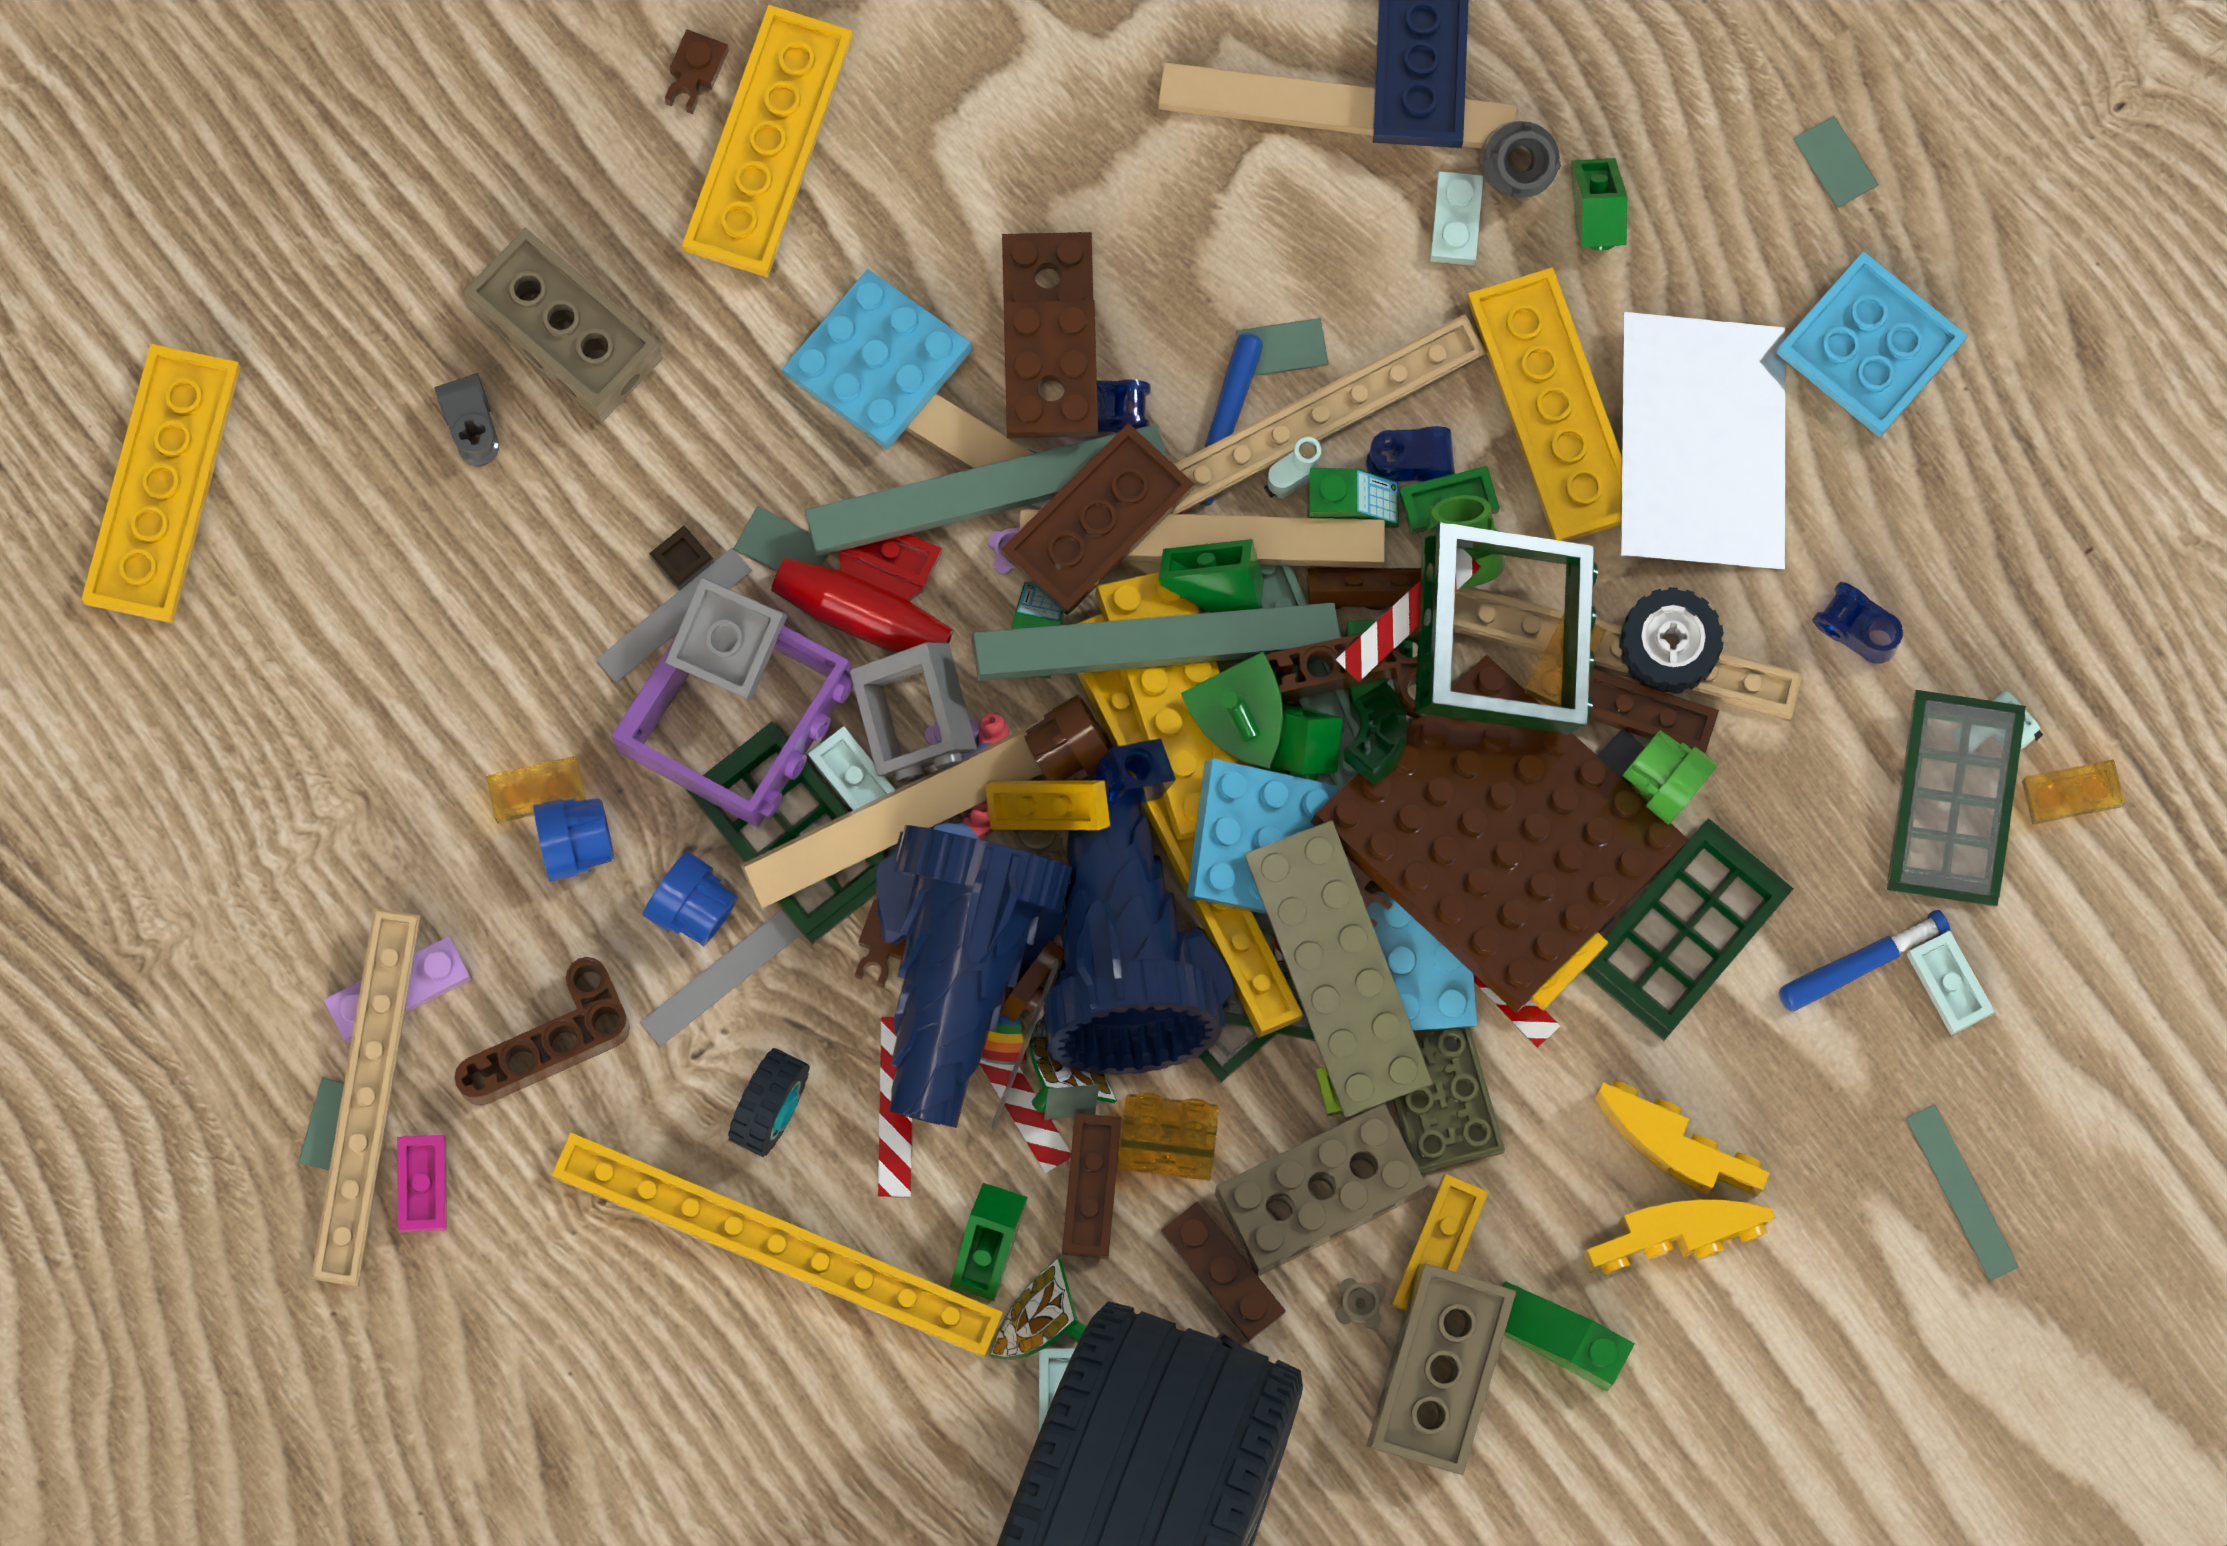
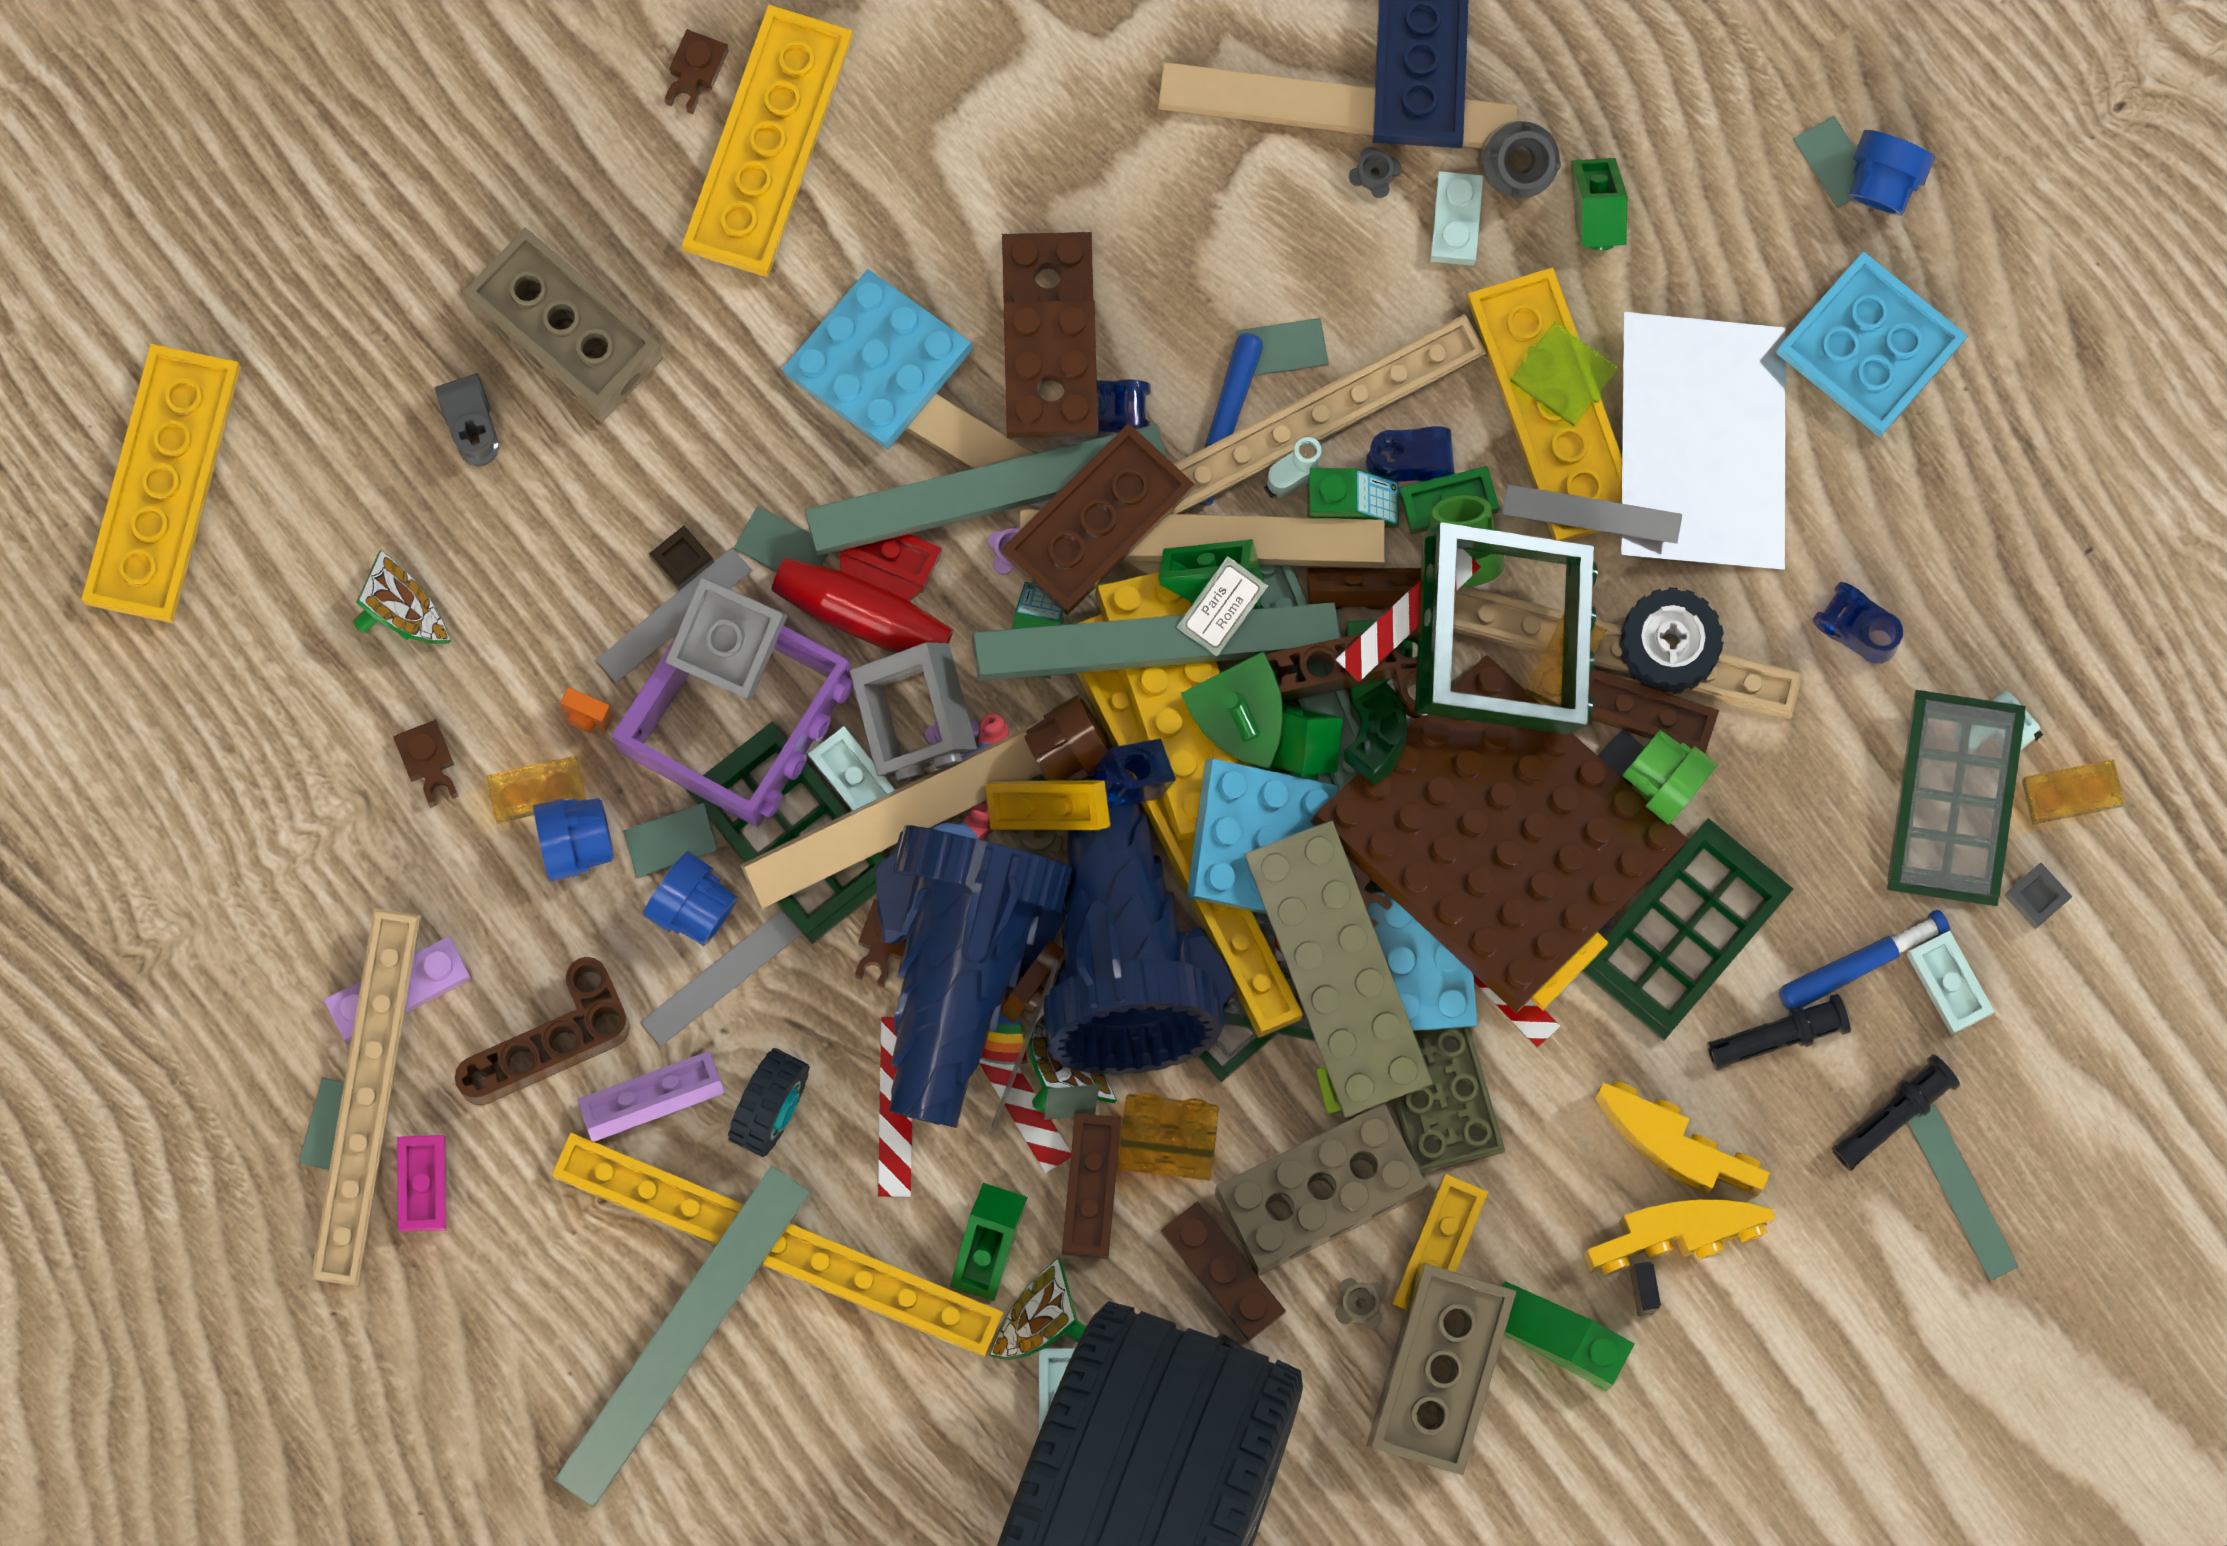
none -> shield [354,550,451,644]
none -> reddish brown plate [393,719,459,808]
none -> sand green tile [554,1165,811,1507]
none -> orange plate [560,687,613,733]
none -> lavender plate [577,1051,725,1142]
none -> sand green sticker [624,803,717,878]
none -> sticker [1176,556,1268,657]
none -> dark grey plate [1349,147,1401,198]
none -> light grey sticker [1502,484,1683,544]
none -> clear neon green piece [1510,322,1618,427]
none -> black tile [1630,1262,1661,1316]
none -> black pin [1707,994,1851,1070]
none -> black pin [1831,1054,1960,1171]
none -> blue piece [1848,130,1935,216]
none -> dark grey plate [2004,863,2072,929]

